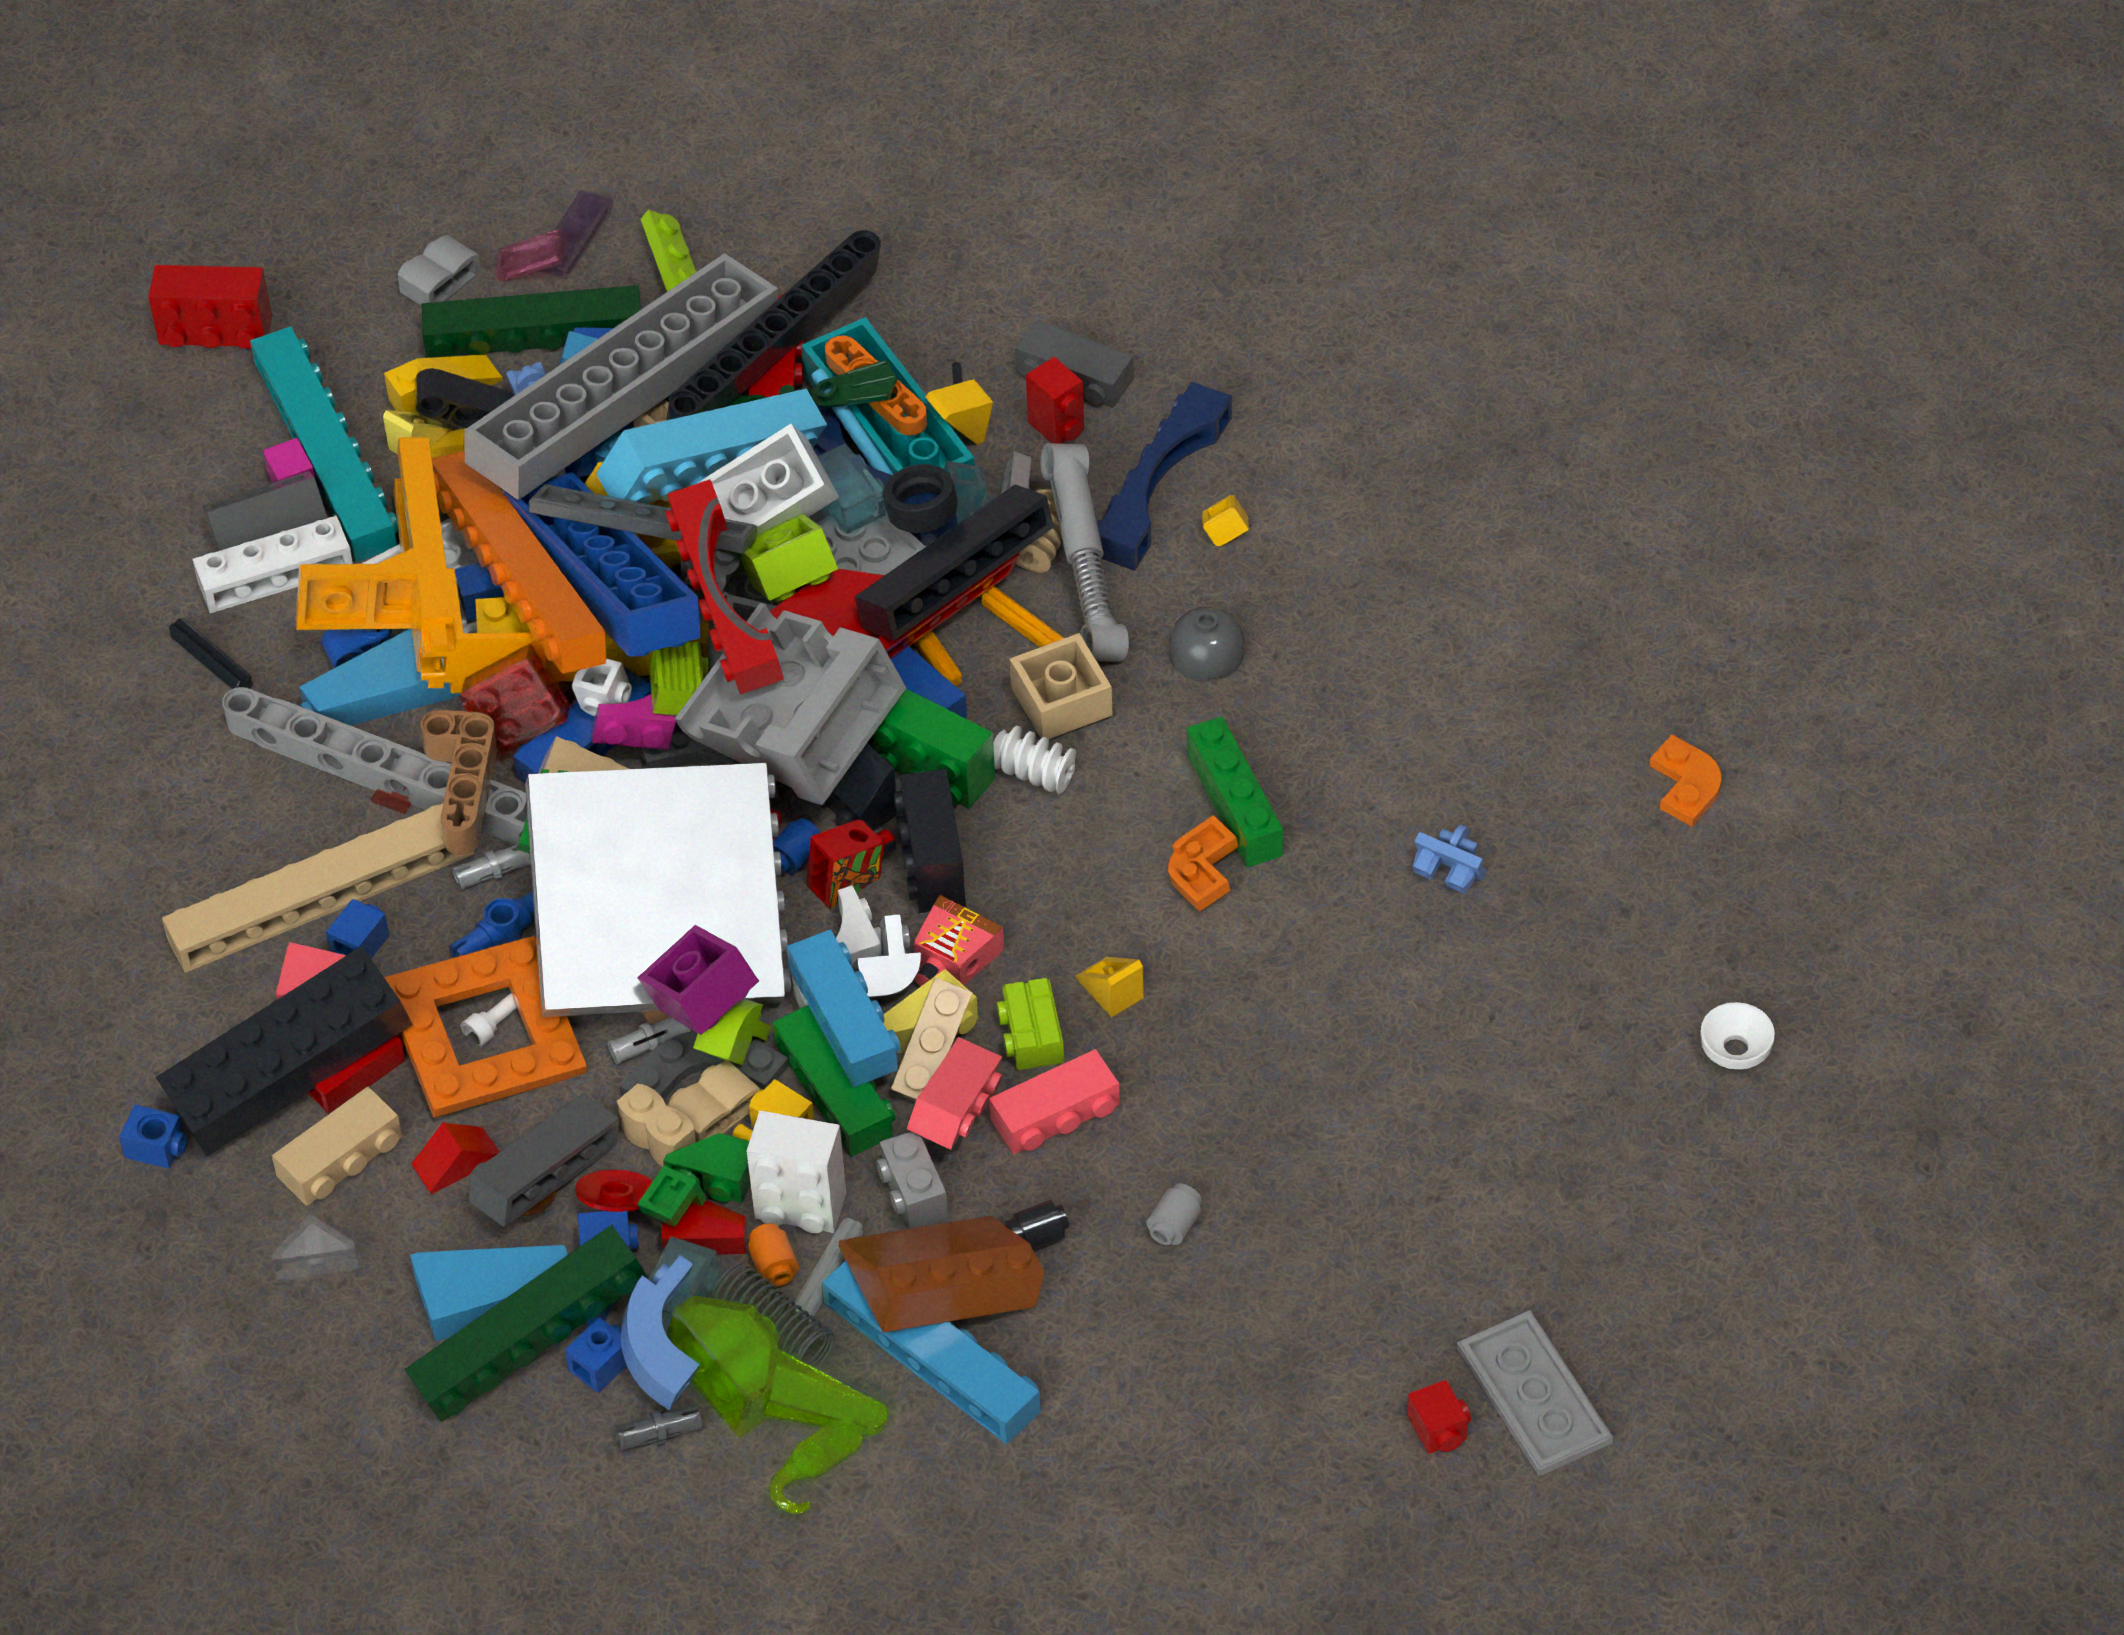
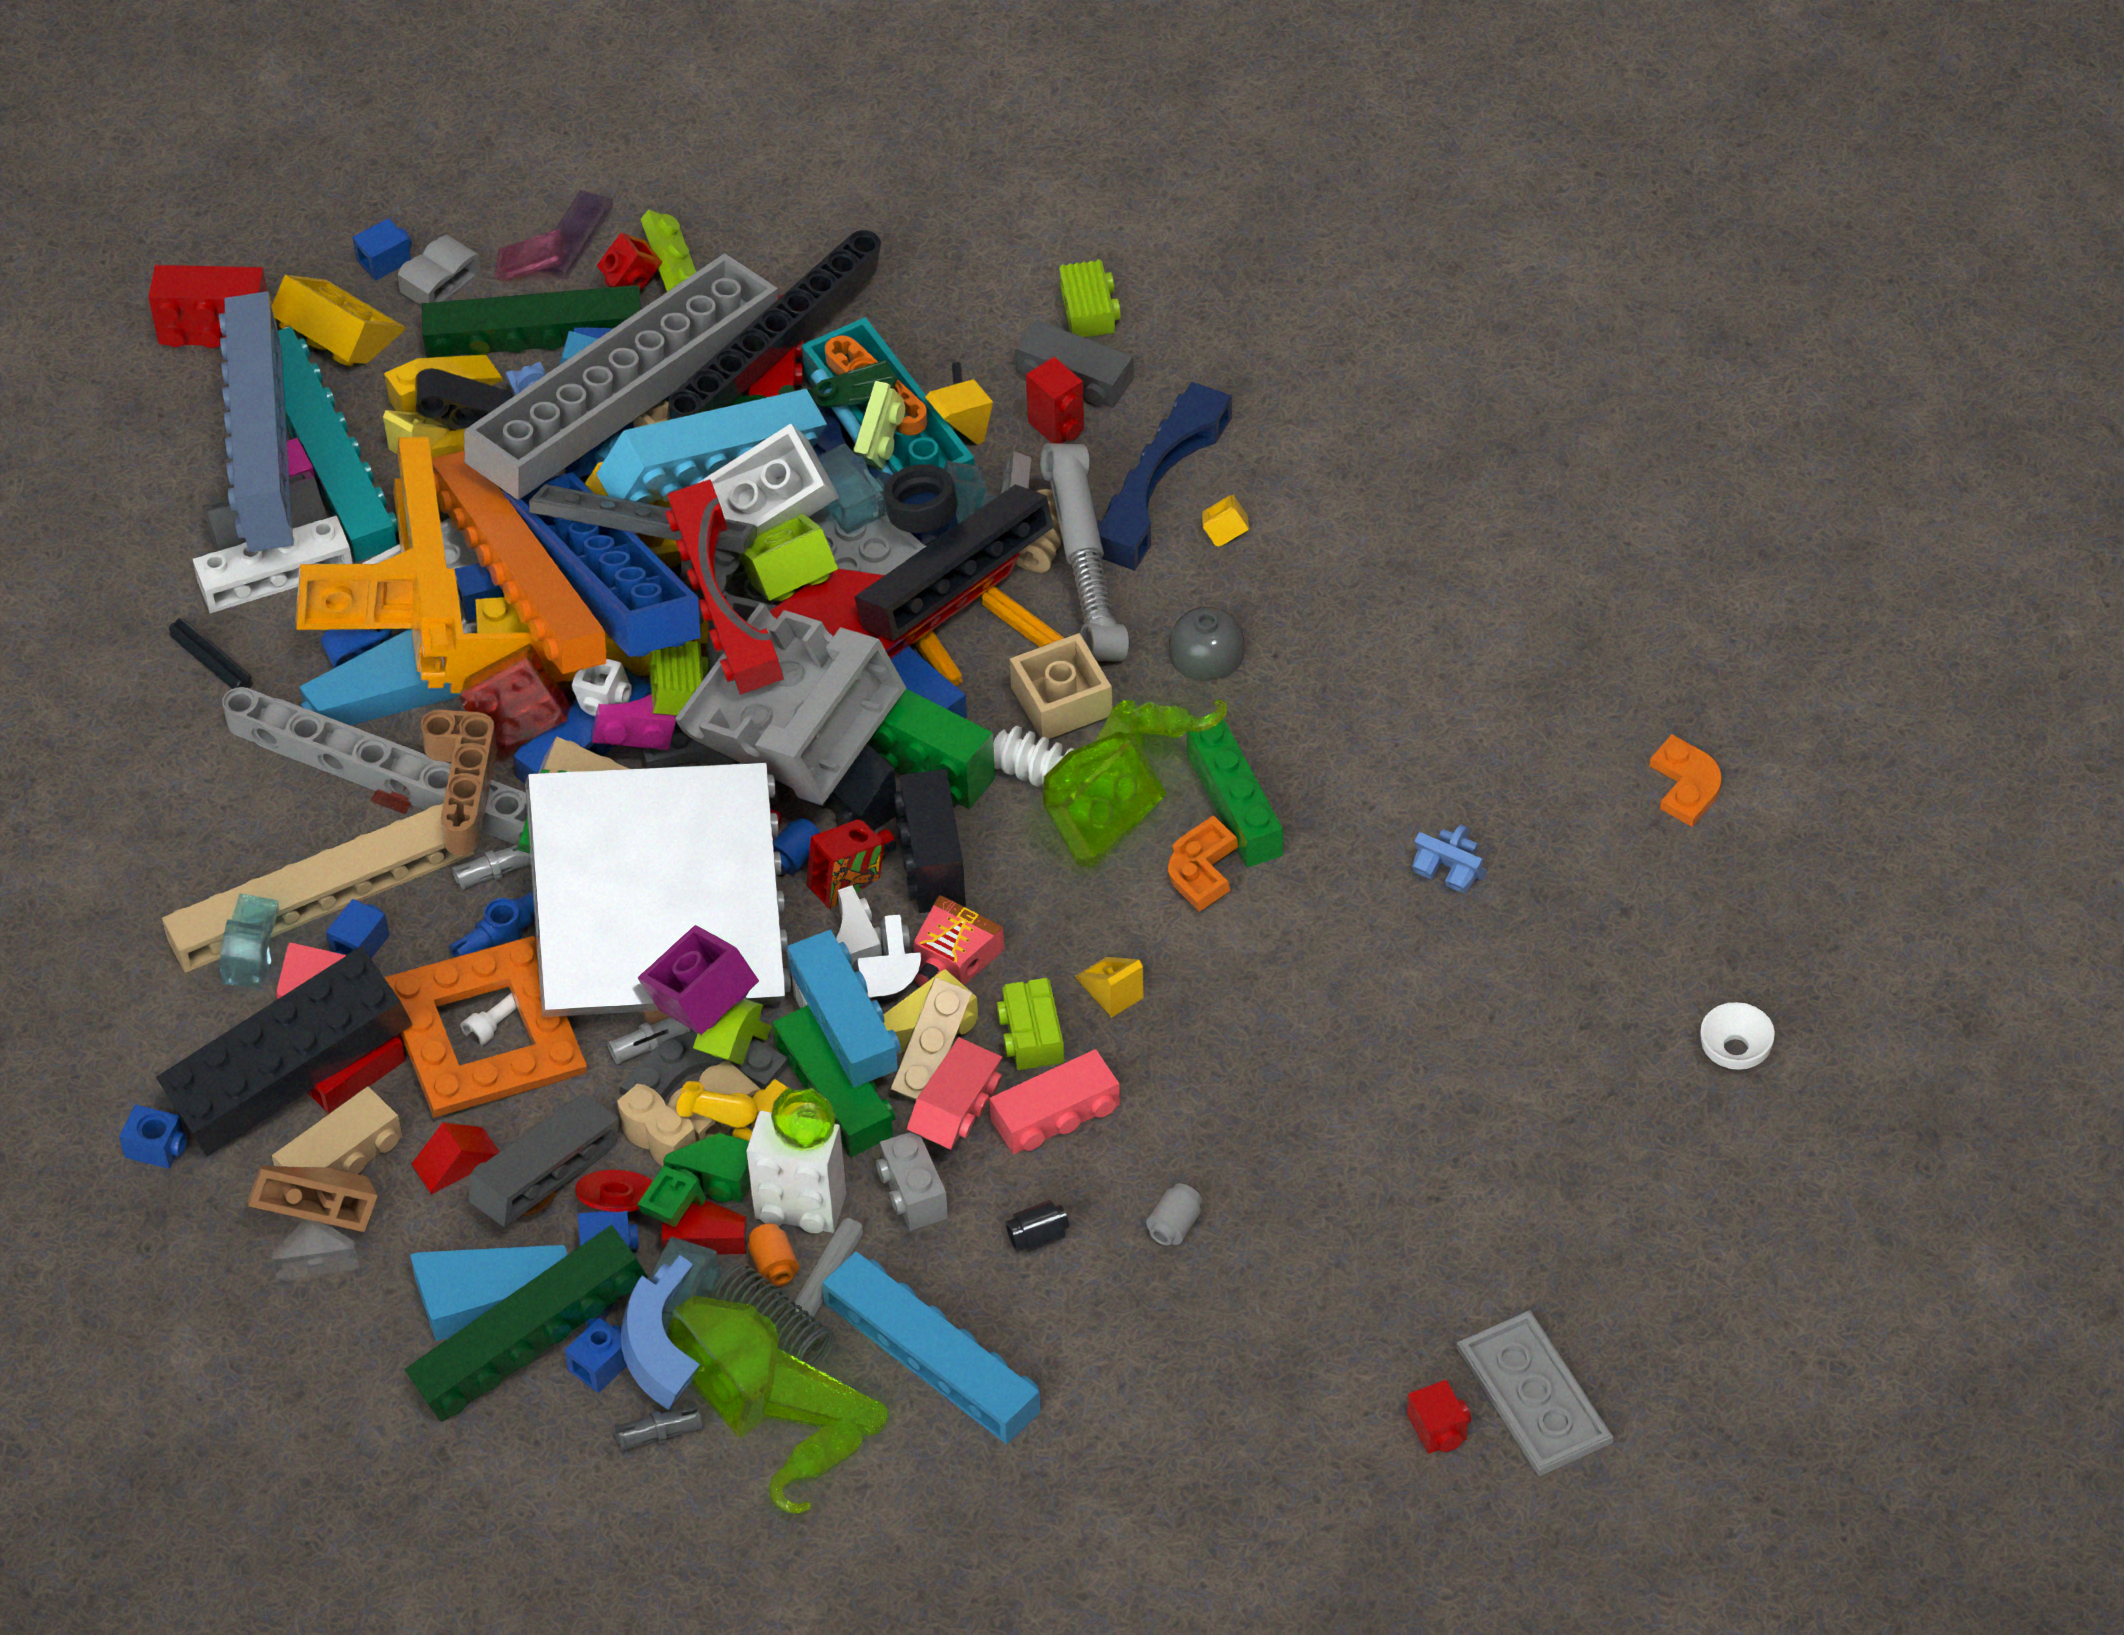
dark orange slope [838,1216,1045,1333] -> none
none -> sand blue brick [219,291,294,552]
none -> clear light blue brick [220,893,279,990]
none -> medium nougat slope [247,1166,378,1232]
none -> yellow slope [272,275,406,366]
none -> blue brick [352,218,412,281]
none -> red brick [596,233,662,292]
none -> yellow piece [676,1081,758,1128]
none -> clear neon green hair [771,1088,836,1151]
none -> yellowish green plate [853,381,905,470]
none -> clear neon green slope [1043,699,1228,868]
none -> lime brick [1059,259,1121,337]

